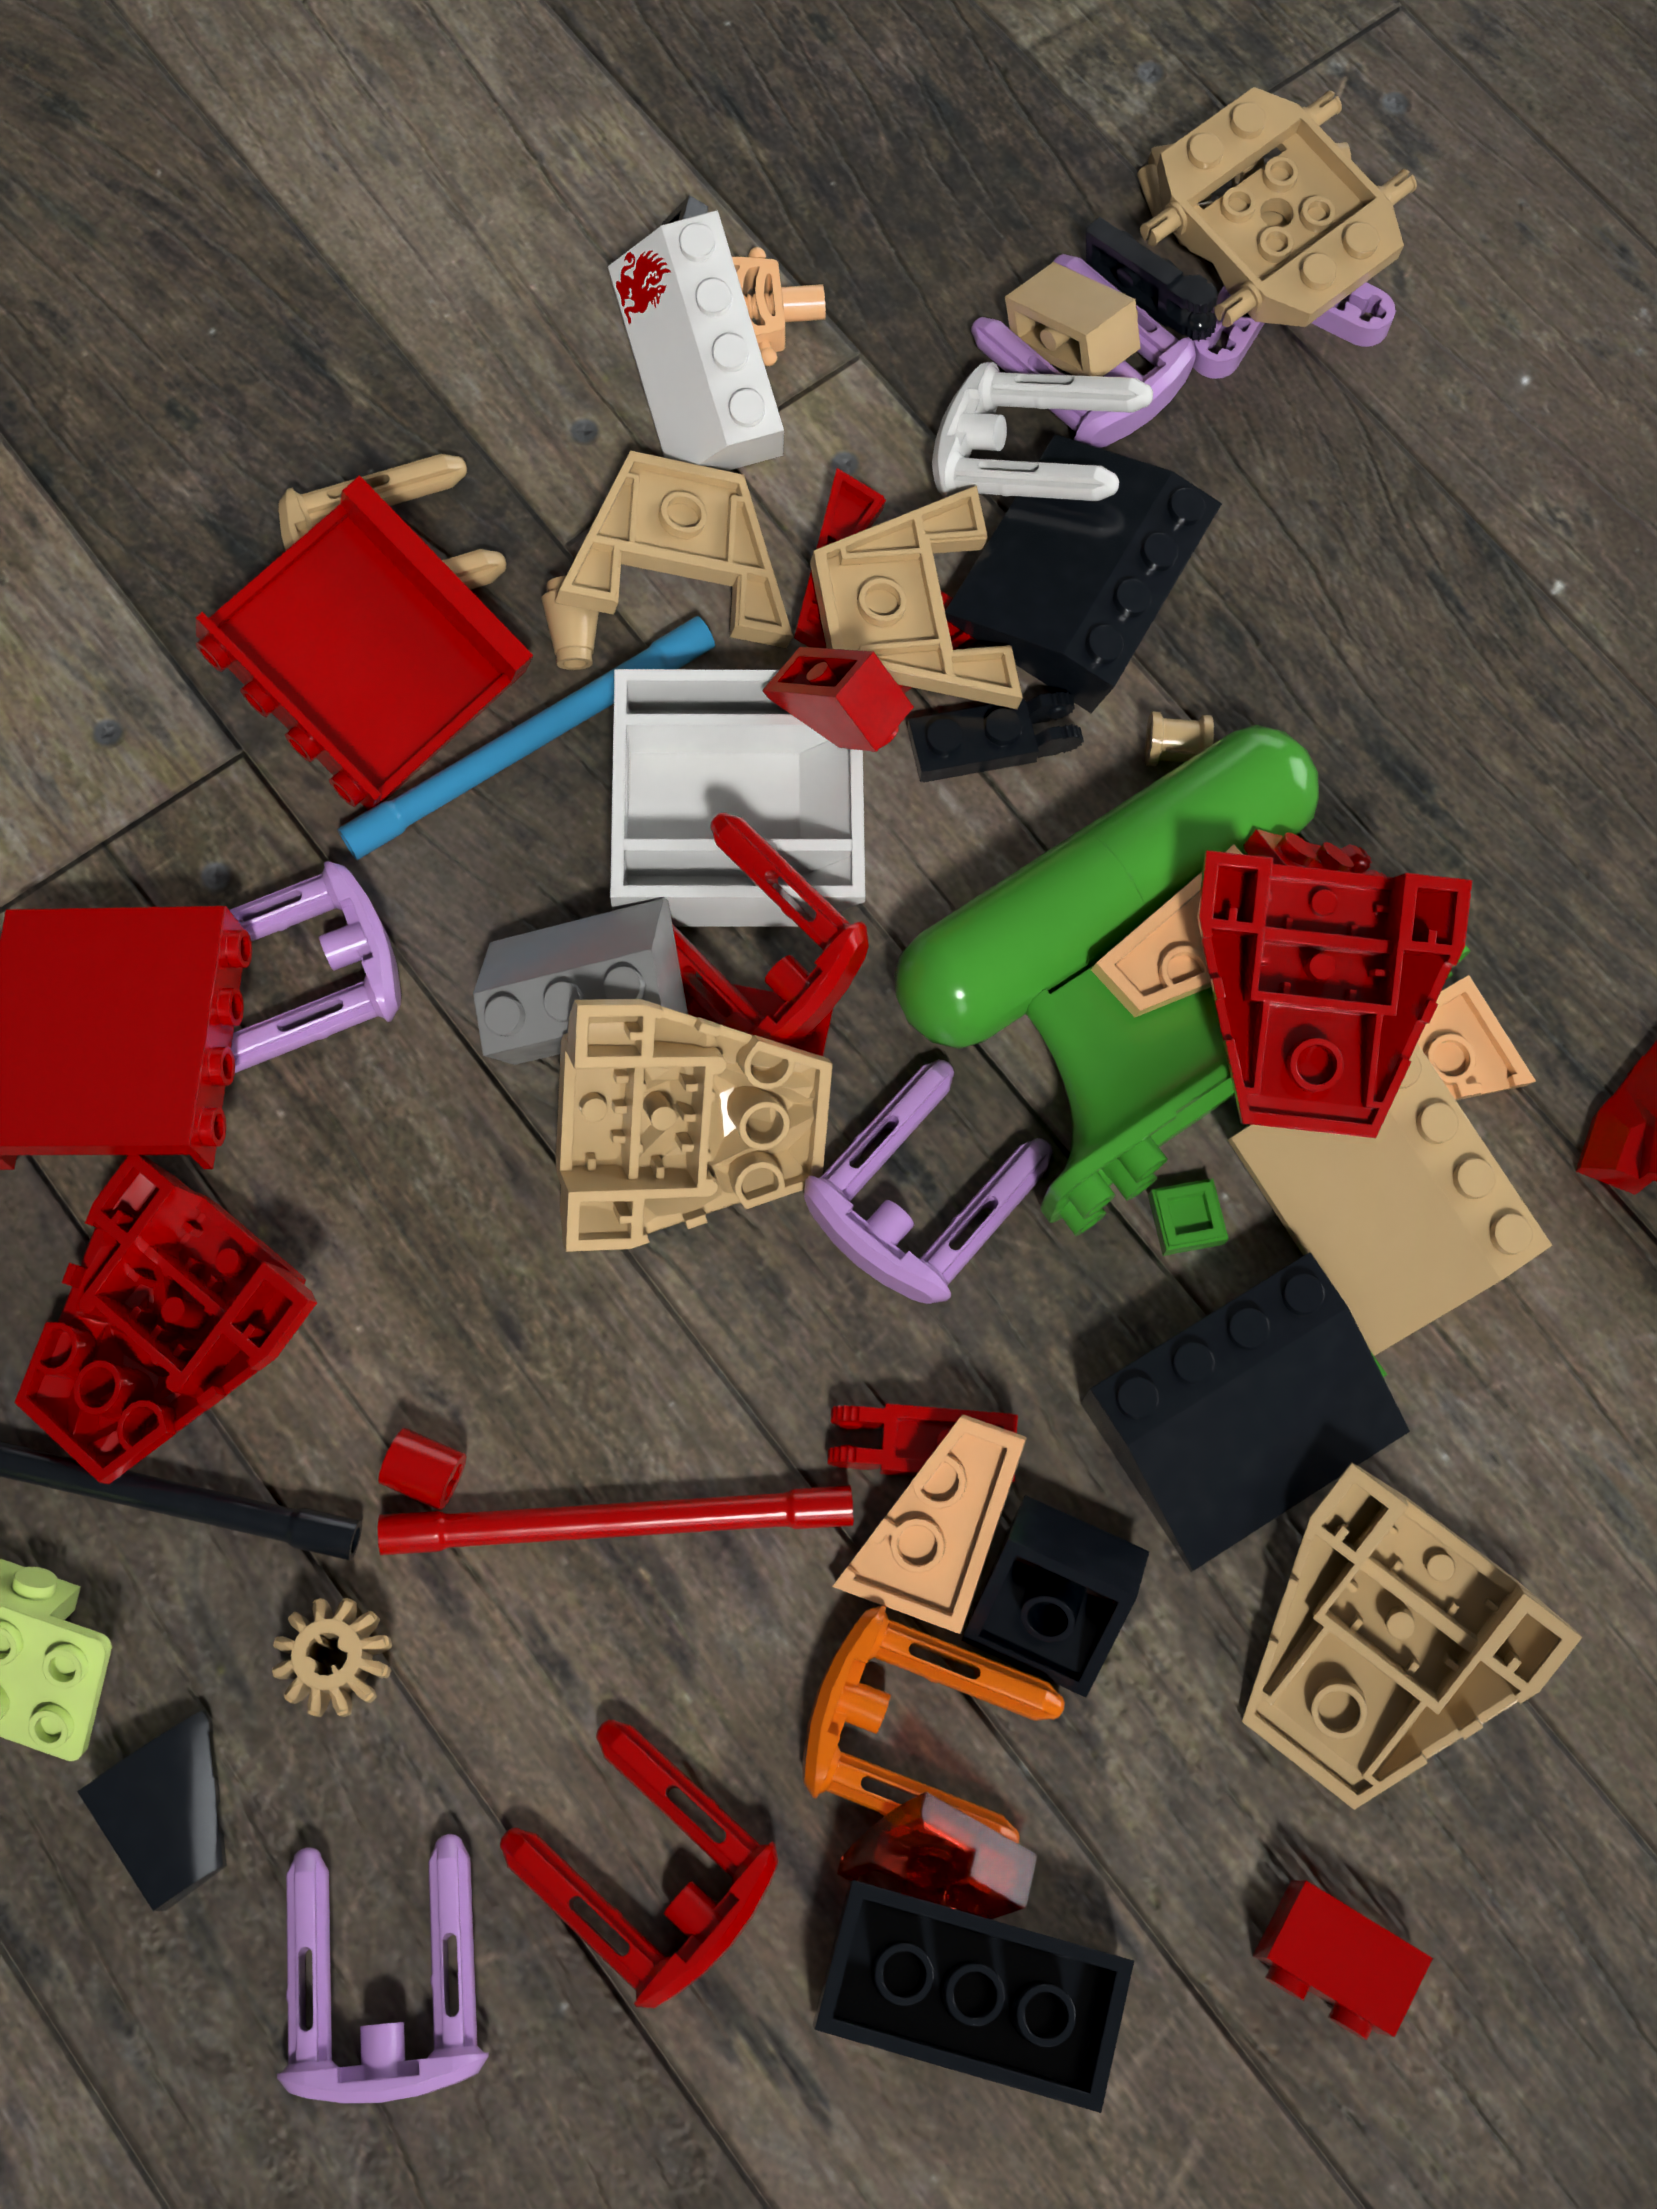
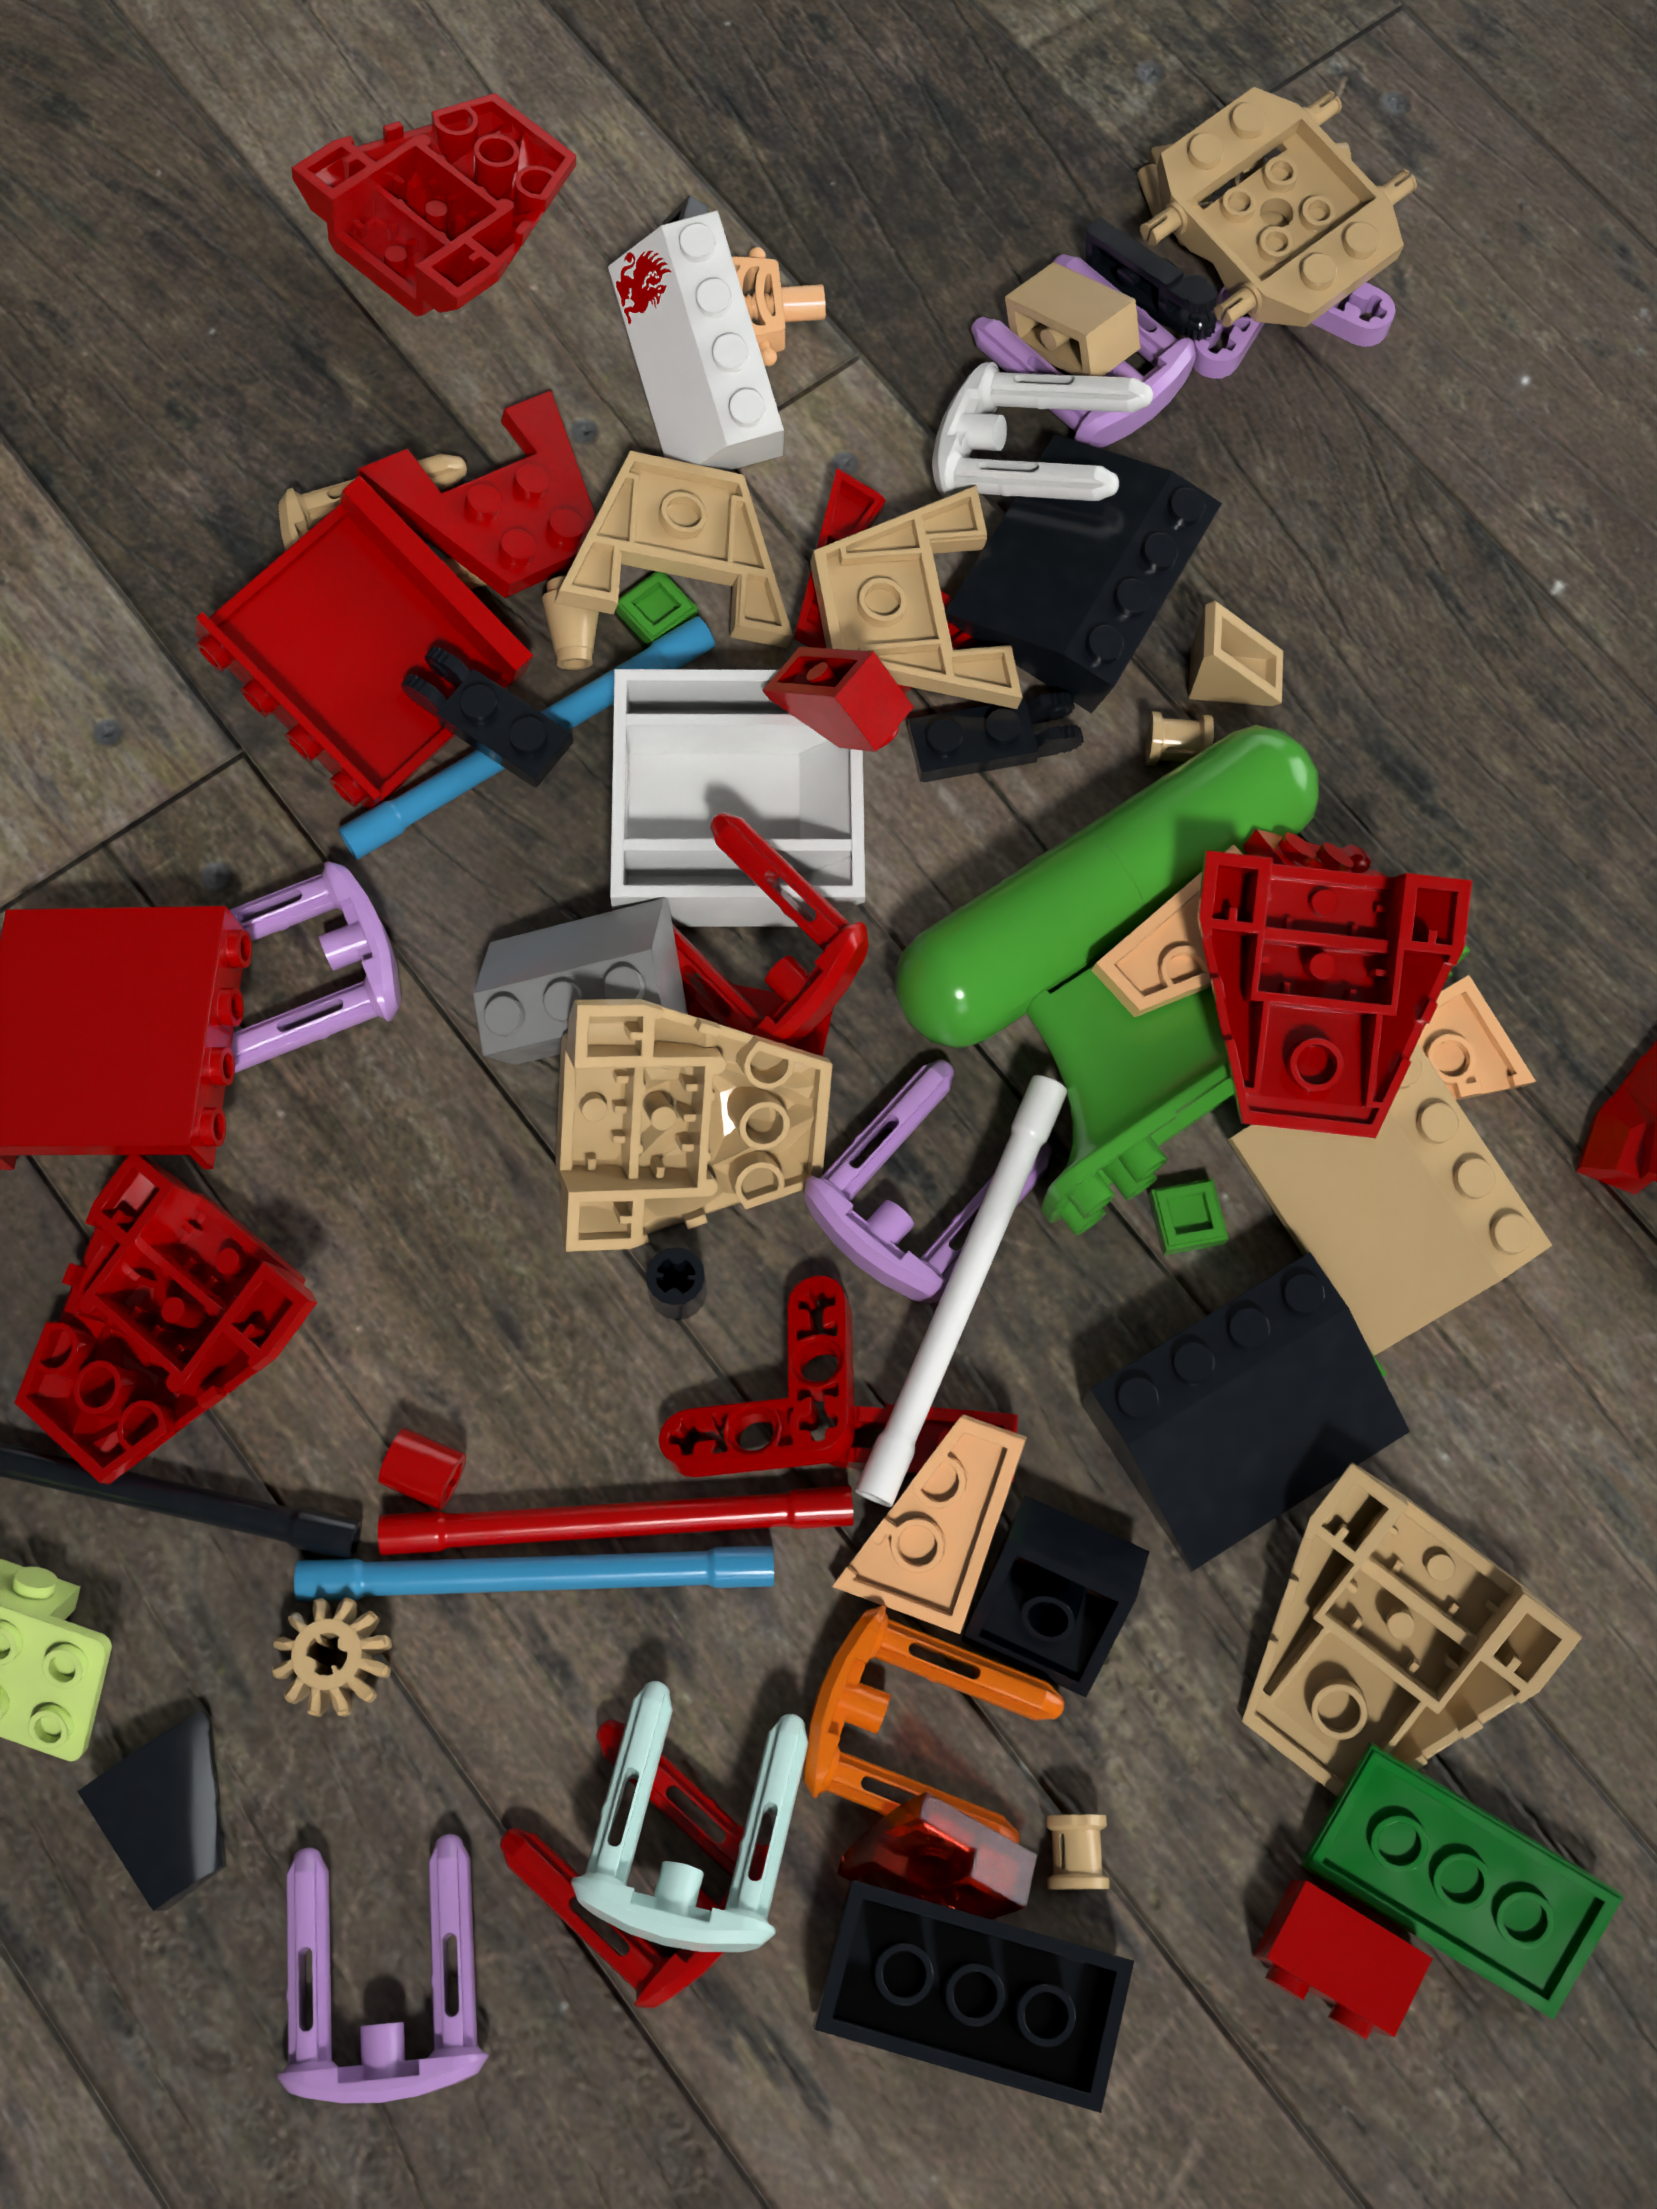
none -> red wedge [291,93,576,317]
none -> dark azure piece [294,1545,774,1602]
none -> red wing [356,390,596,598]
none -> black hinge [401,646,573,788]
none -> light aqua piece [571,1681,809,1952]
none -> bright green tile [616,571,699,647]
none -> black gear [646,1247,707,1320]
none -> red beam [658,1276,855,1477]
none -> white piece [855,1075,1067,1507]
none -> tan bush [1045,1814,1110,1890]
none -> tan slope [1189,601,1283,706]
none -> green tile [1300,1741,1624,2020]

